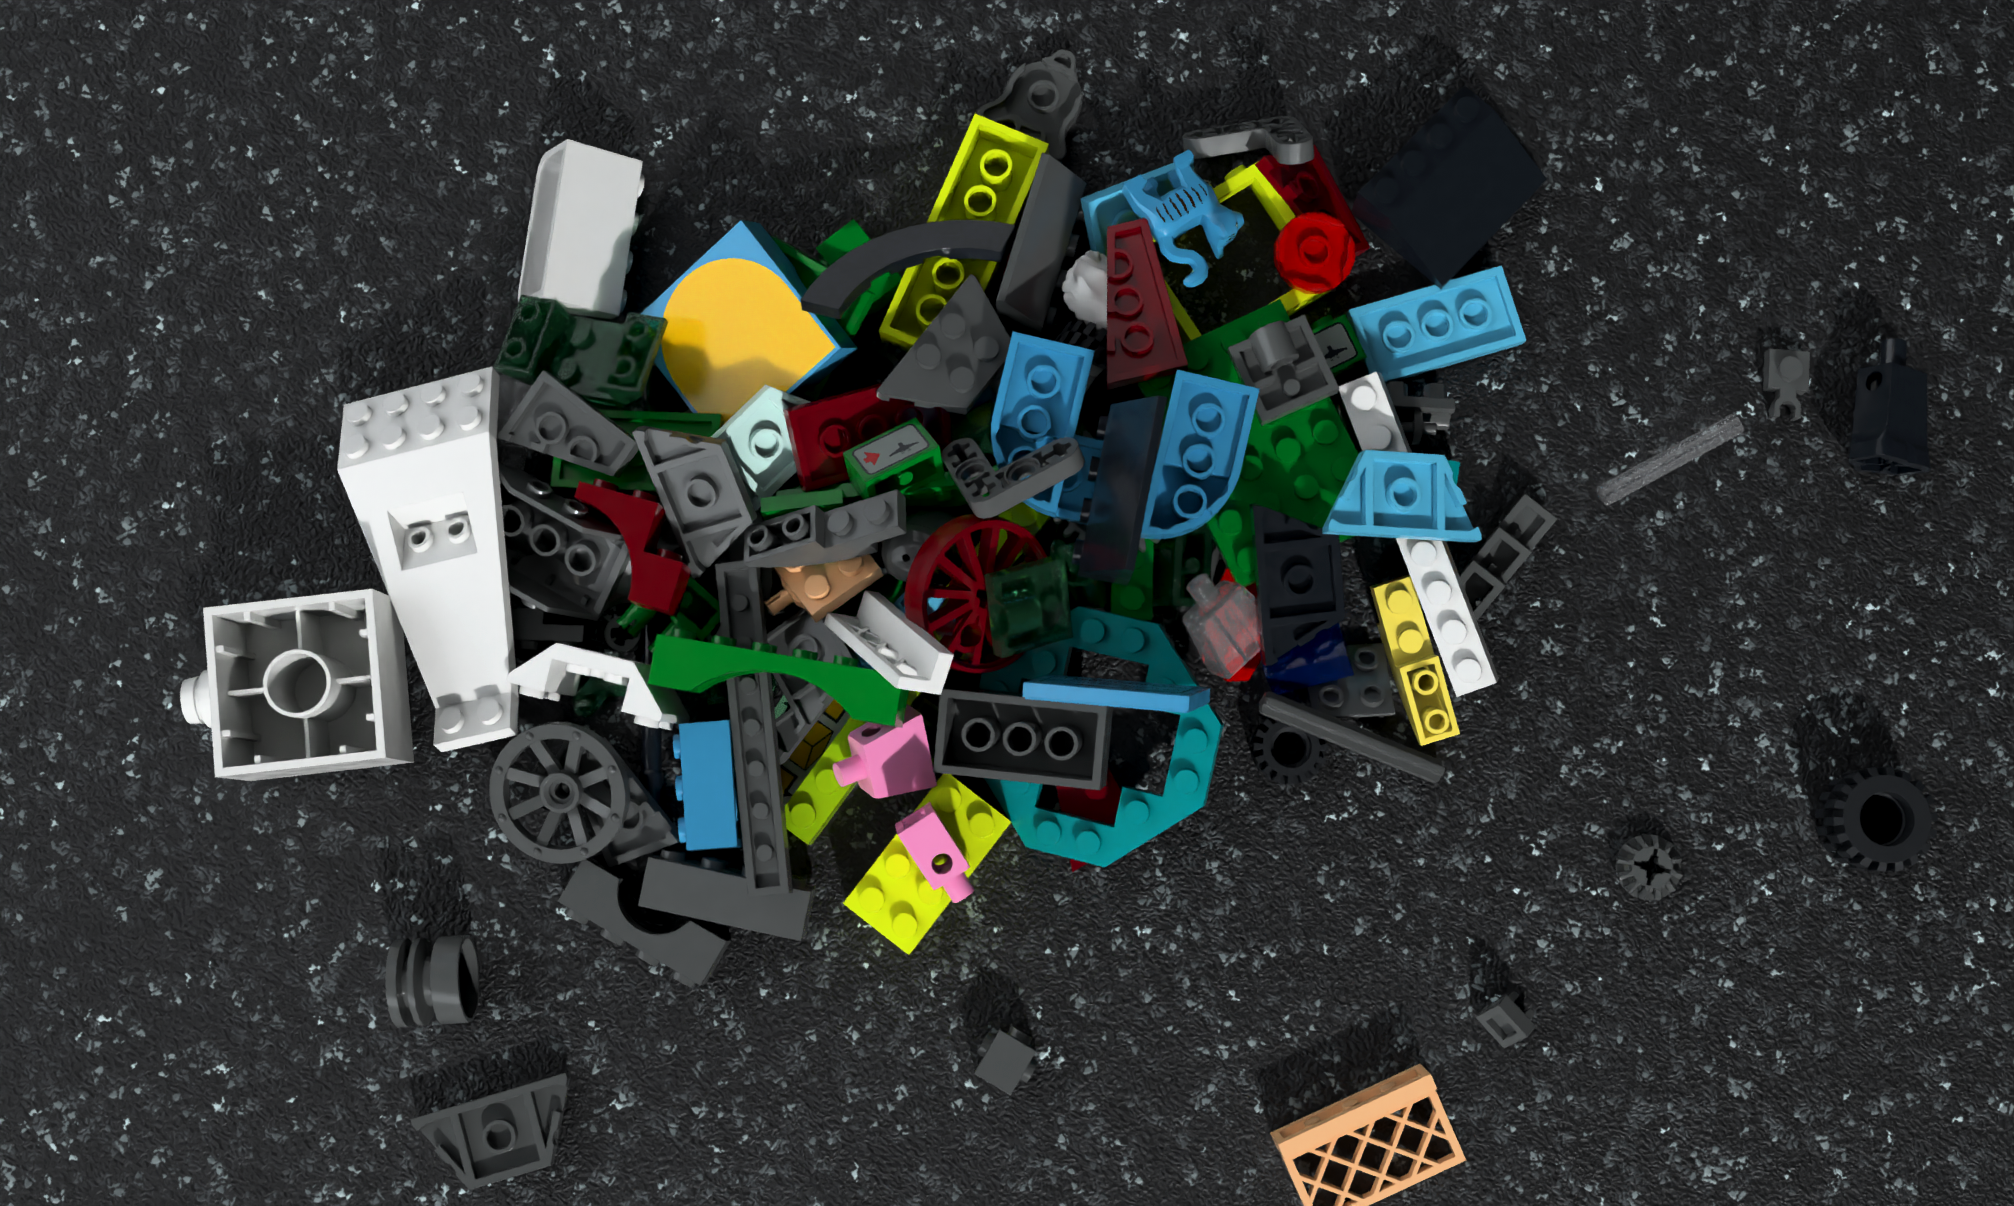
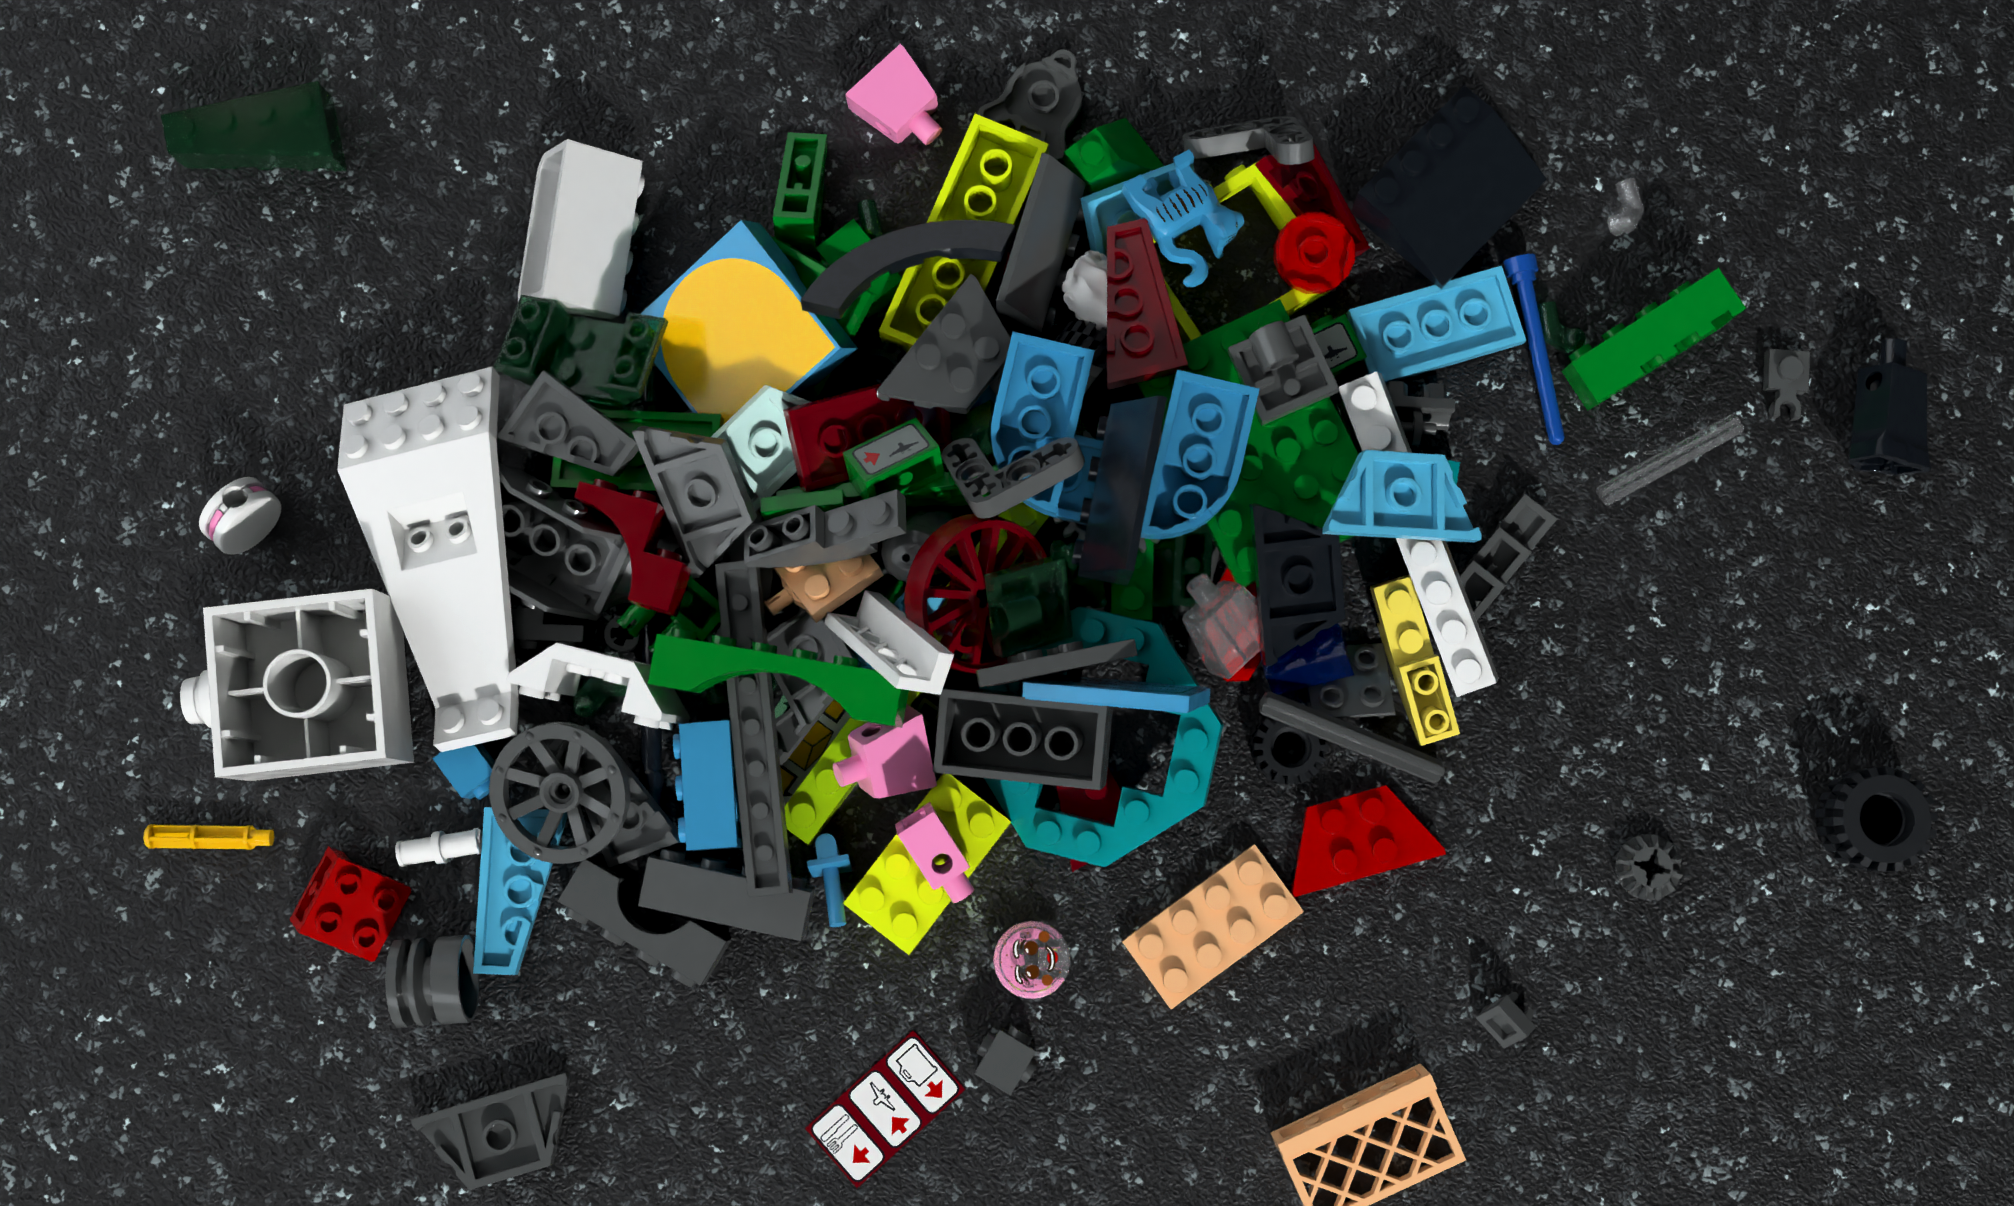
none -> yellow piece [143,824,274,850]
none -> clear green wedge [161,81,347,171]
none -> white head [199,477,281,555]
none -> red bracket [290,846,411,962]
none -> white pin [395,828,482,867]
none -> dark azure brick [432,743,495,800]
none -> medium azure wing [473,807,568,975]
none -> green slope [773,132,828,253]
none -> sticker [805,1030,965,1188]
none -> dark azure arm [807,833,852,927]
none -> bright pink torso [845,44,942,145]
none -> clear green arm [857,199,893,240]
none -> dark grey wing [976,639,1138,687]
none -> clear head [993,920,1070,999]
none -> green slope [1063,118,1164,196]
none -> light nougat plate [1122,844,1304,1009]
none -> red wing [1291,785,1446,897]
none -> blue piece [1503,254,1564,445]
none -> clear green arm [1537,301,1586,353]
none -> green wedge [1561,268,1746,411]
none -> clear arm [1607,178,1644,236]

